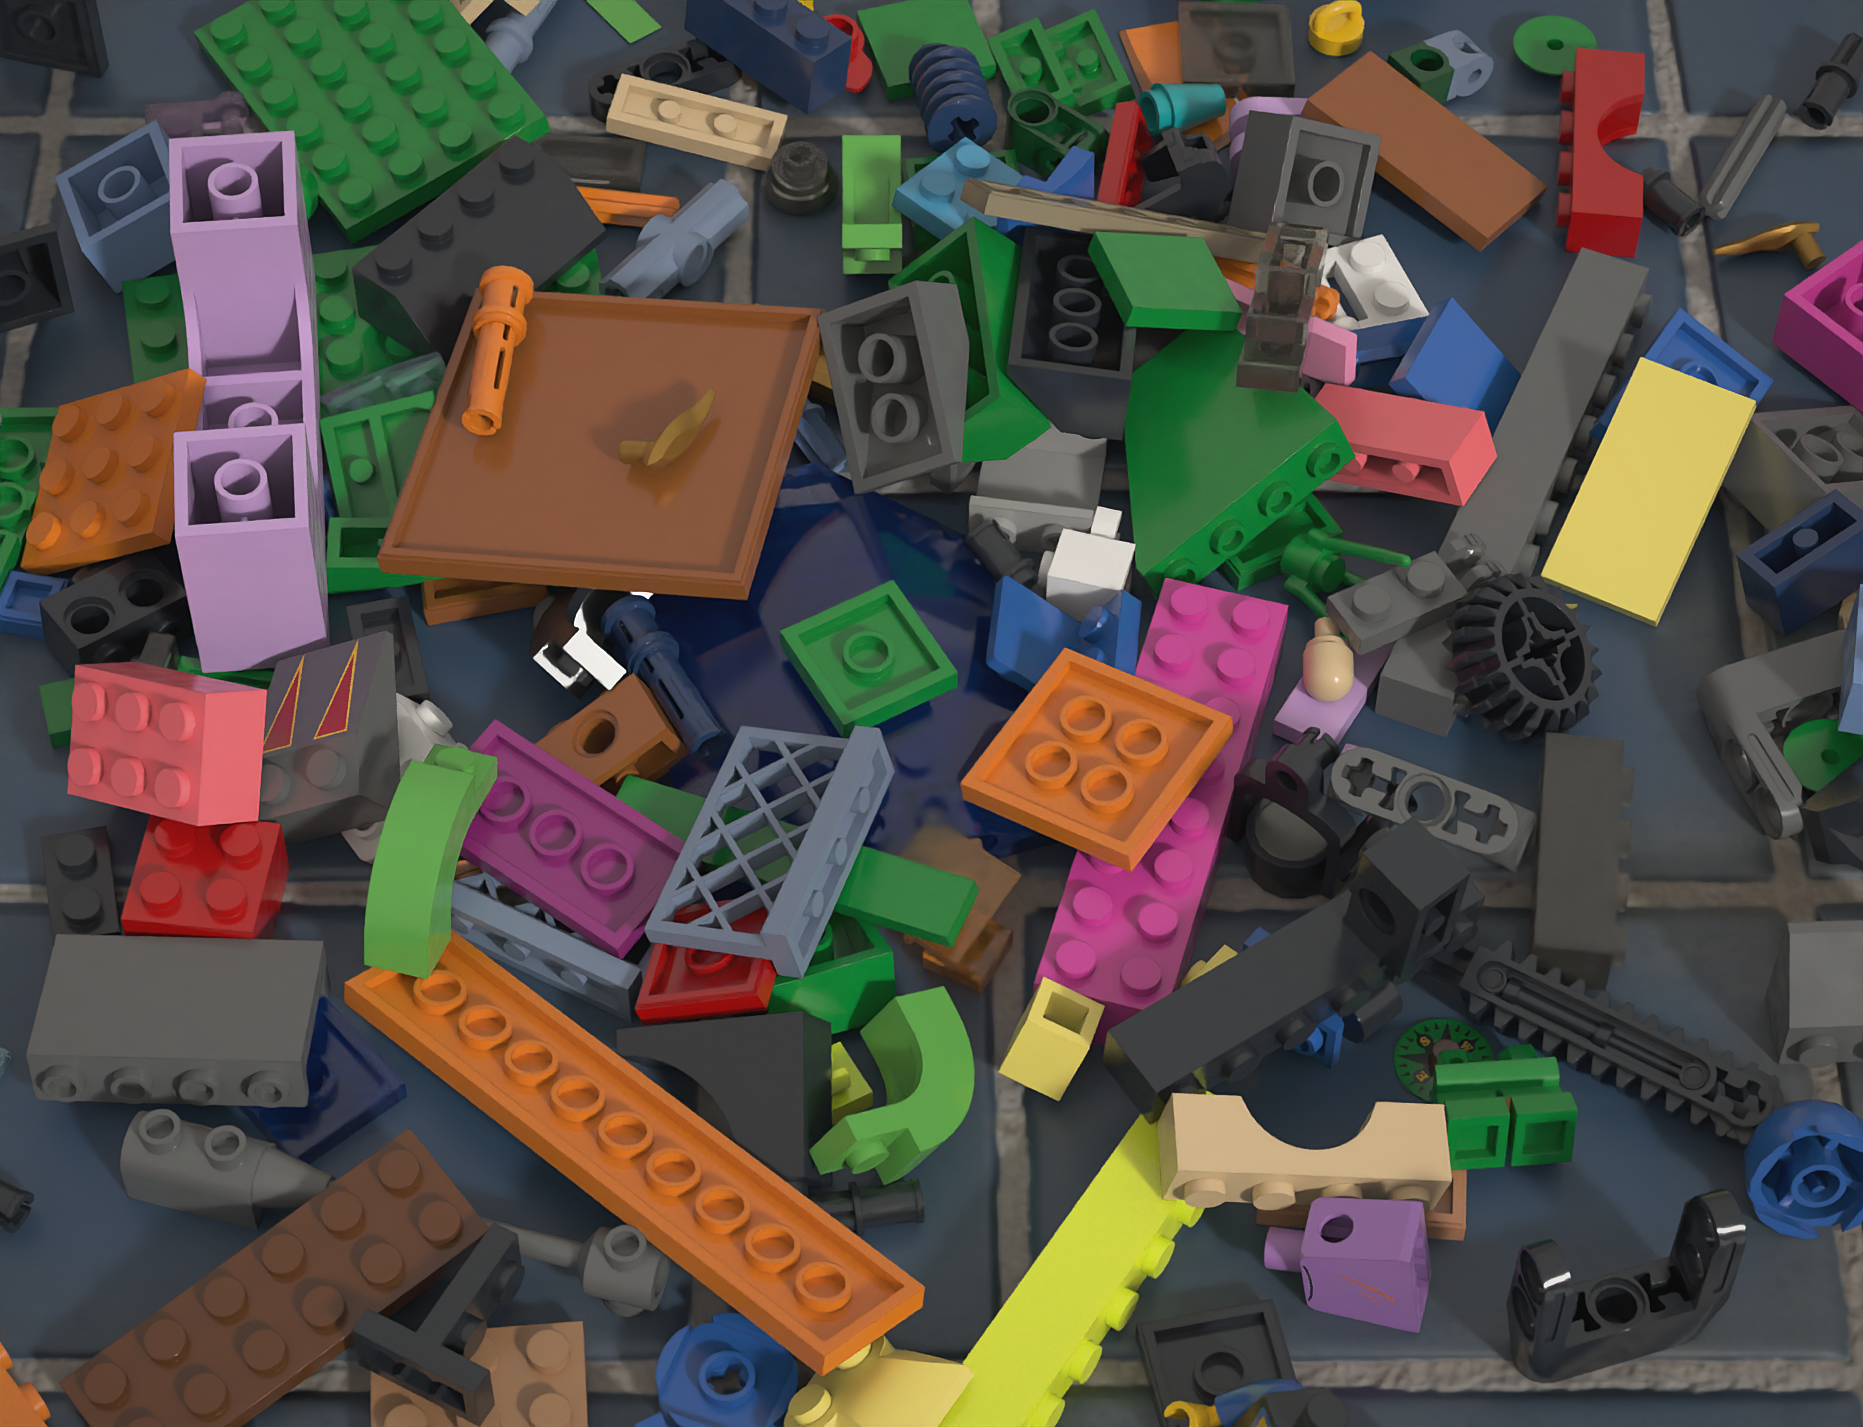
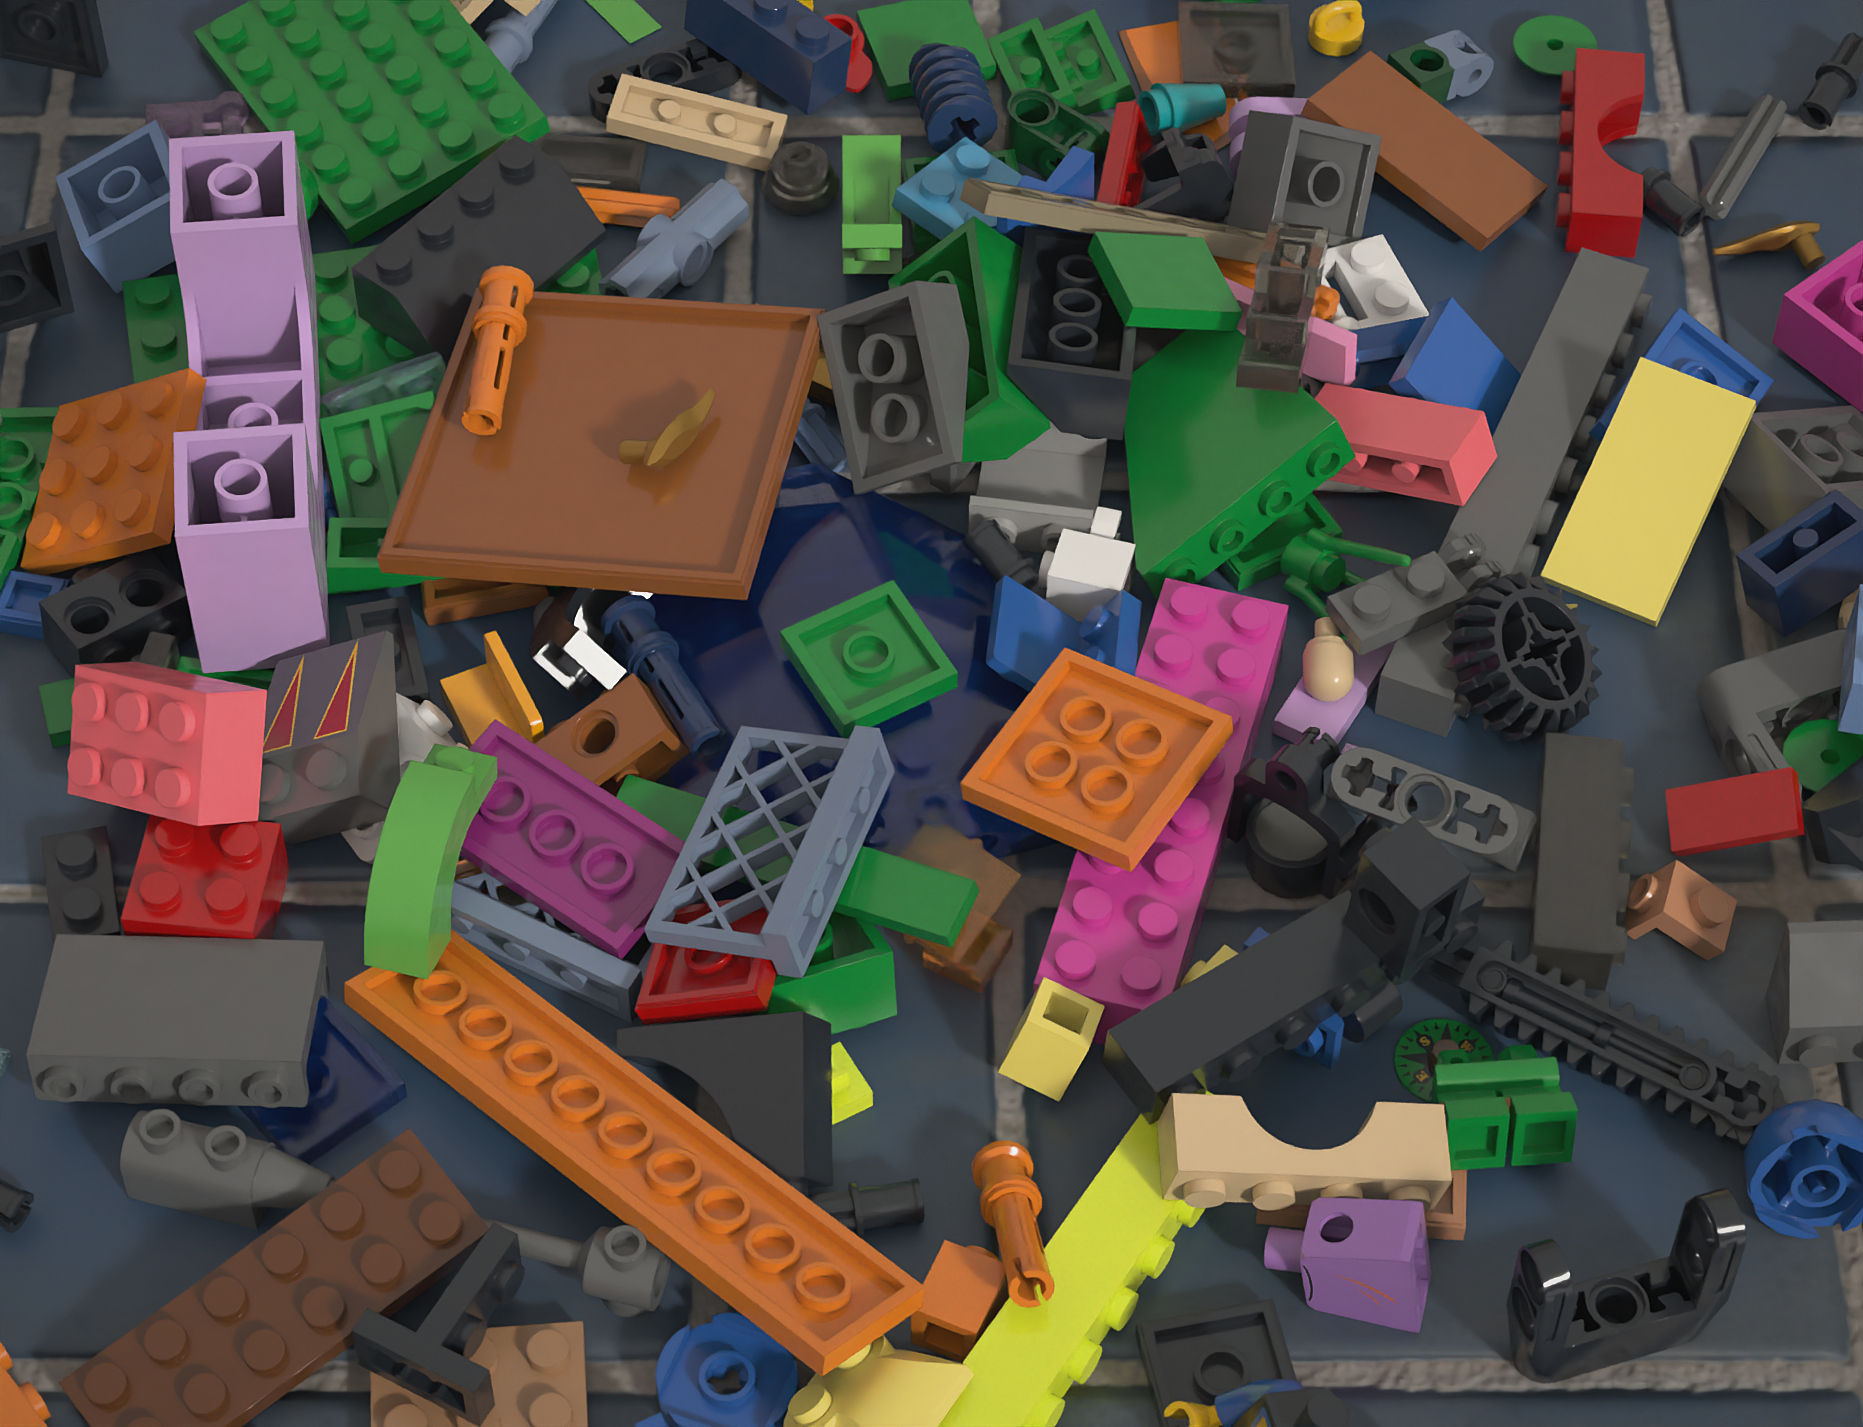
bright green arch [809,986,974,1185] -> none
none -> light orange panel [439,630,545,748]
none -> orange brick [911,1240,1009,1363]
none -> orange pin [972,1140,1054,1308]
none -> nougat bracket [1623,860,1737,961]
none -> red tile [1665,767,1805,857]

